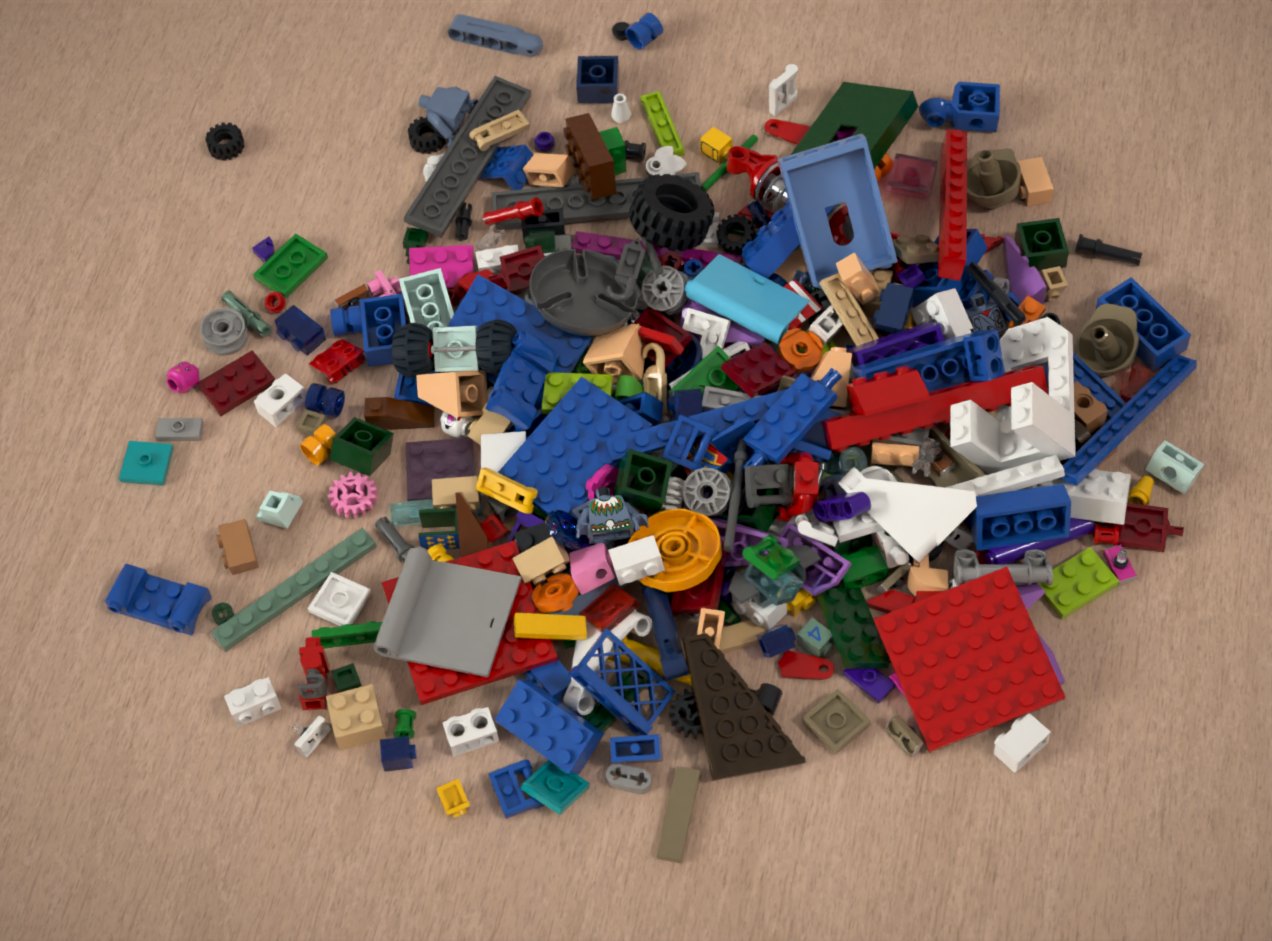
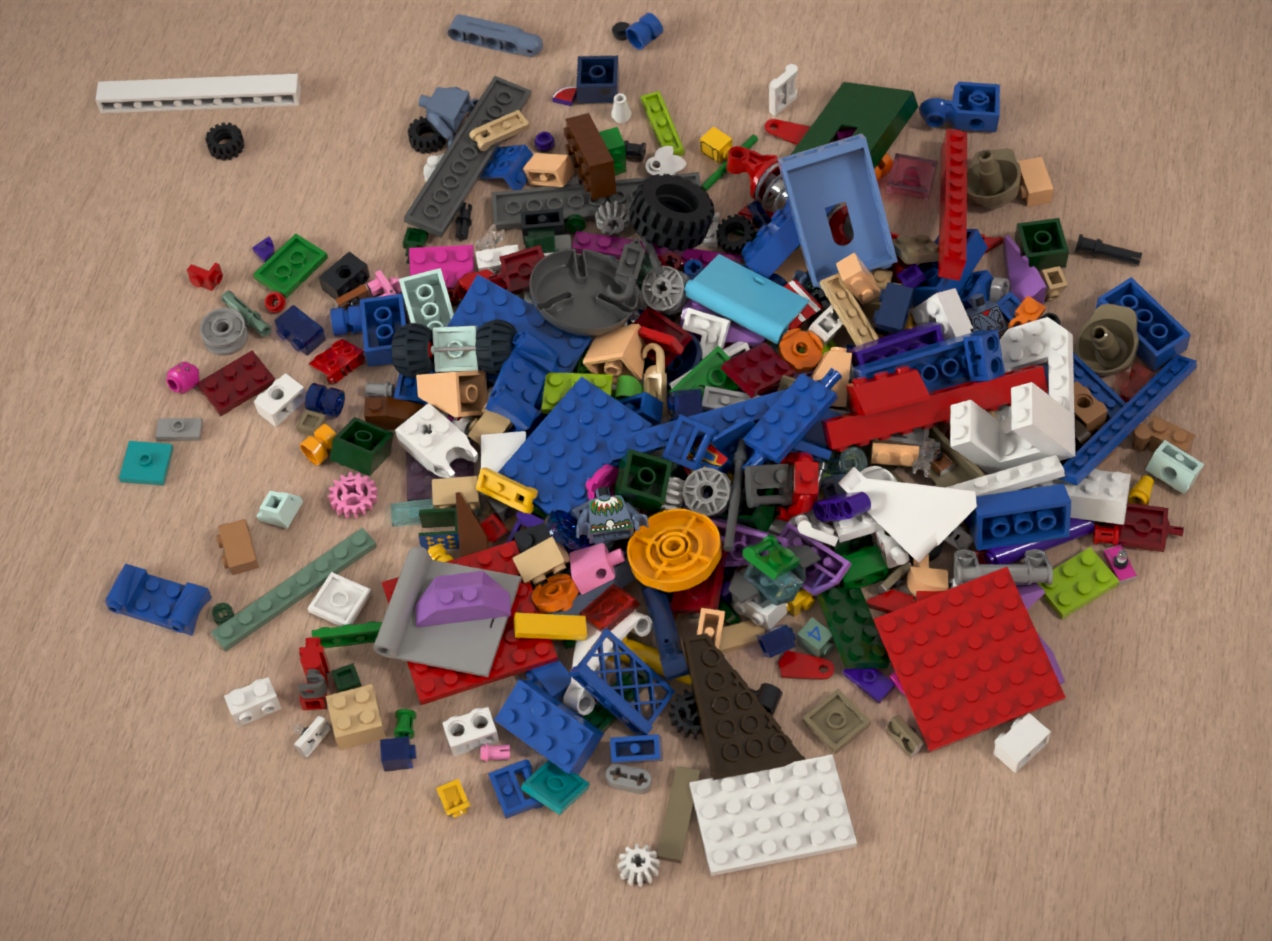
dark grey pin [375,516,415,563] -> none
red pin [483,197,544,226] -> none
white brick [608,535,665,585] -> none
black axle [966,262,1026,325] -> none
none -> white brick [96,74,301,113]
none -> red bracket [187,262,223,291]
none -> black brick [319,251,370,299]
none -> light grey pin [365,382,395,397]
none -> white brick [395,403,479,478]
none -> medium lavender wedge [415,571,511,627]
none -> bright pink pin [481,743,510,762]
none -> tile [552,86,577,106]
none -> dark green plate [564,214,585,233]
none -> light grey gear [595,200,631,236]
none -> white gear [617,843,660,887]
none -> white plate [689,754,857,876]
none -> medium nougat hinge [1132,415,1195,454]

